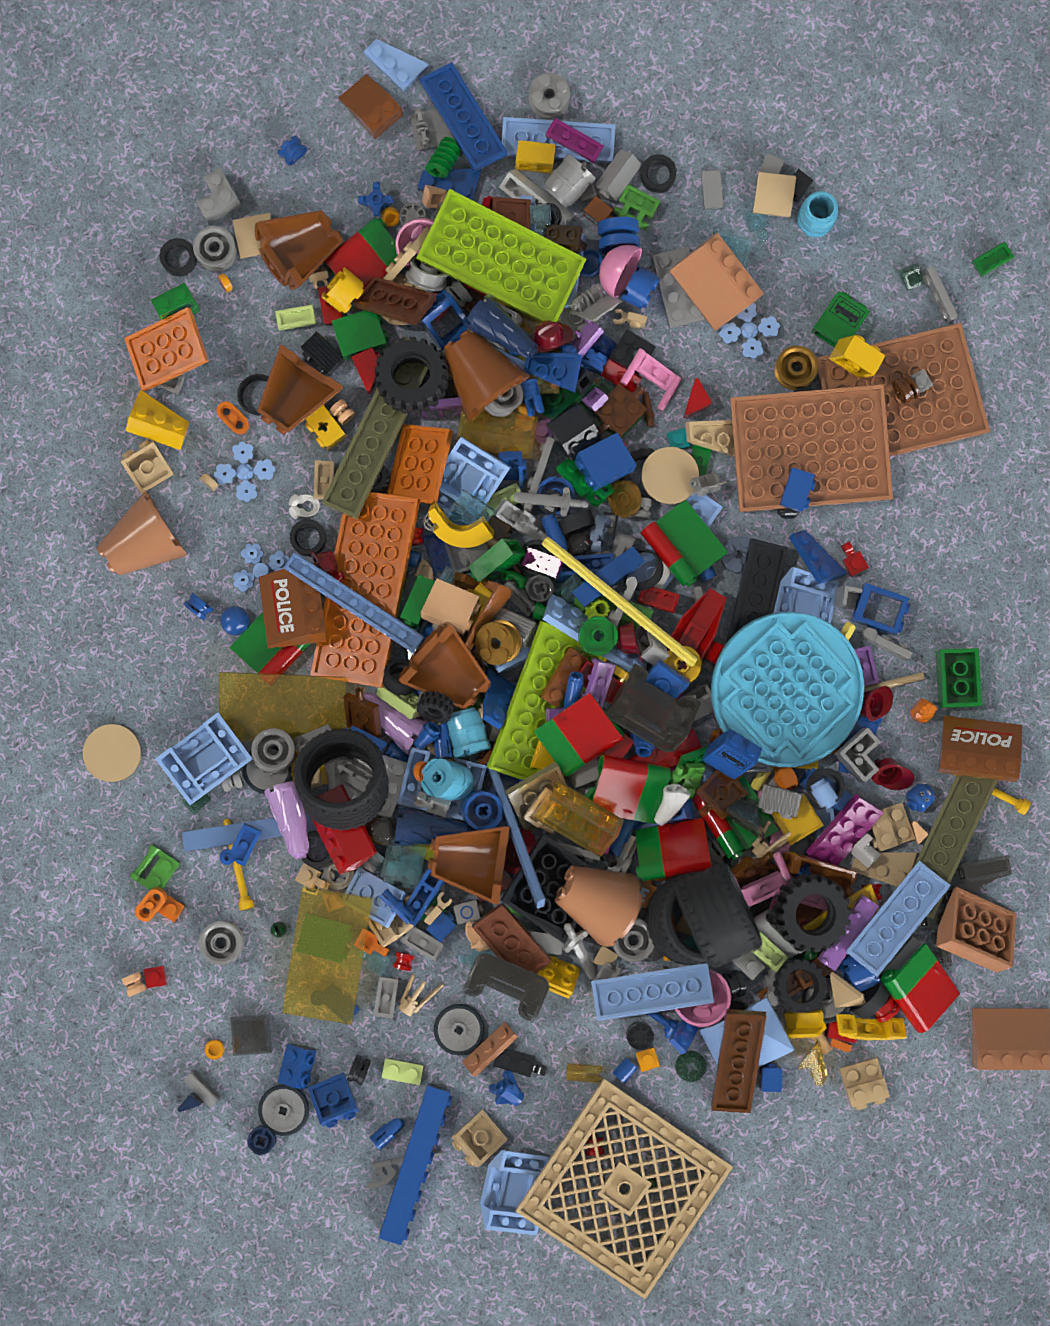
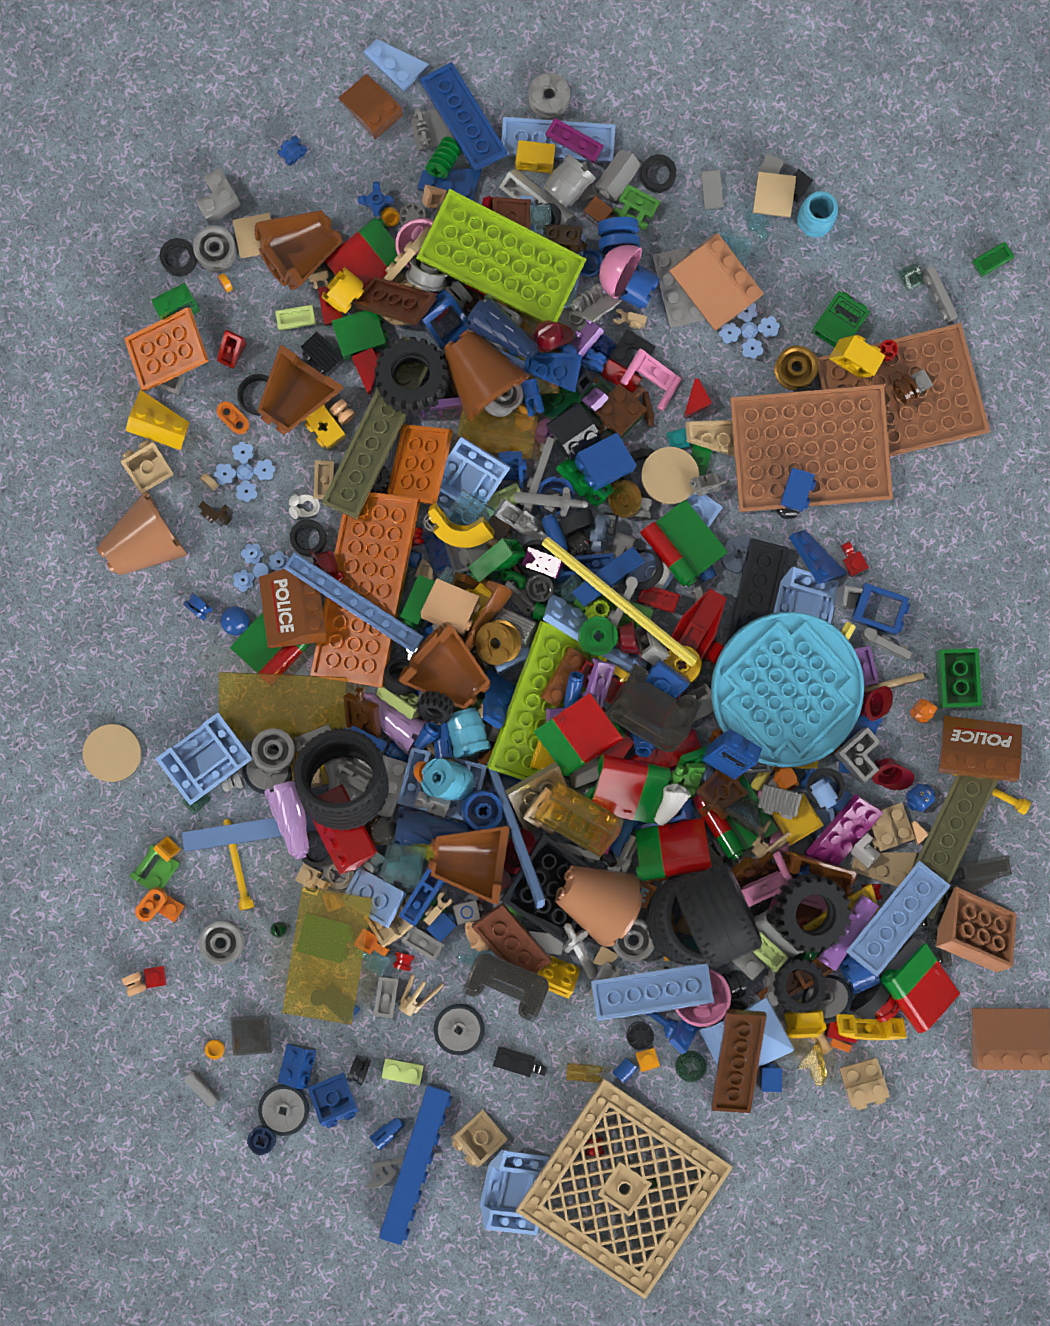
dark blue slope [177,1093,203,1112] -> none
blue hinge [219,823,262,866] -> none
blue pin [379,888,415,925] -> none
nougat plate [462,1022,518,1077] -> none
blue rock [488,1070,524,1106] -> none
tan slope [830,972,865,1008] -> none
none -> light orange tile [153,836,181,862]
none -> dark brown bracket [198,501,233,527]
none -> red slope [217,329,247,369]
none -> red wheel [878,339,898,362]

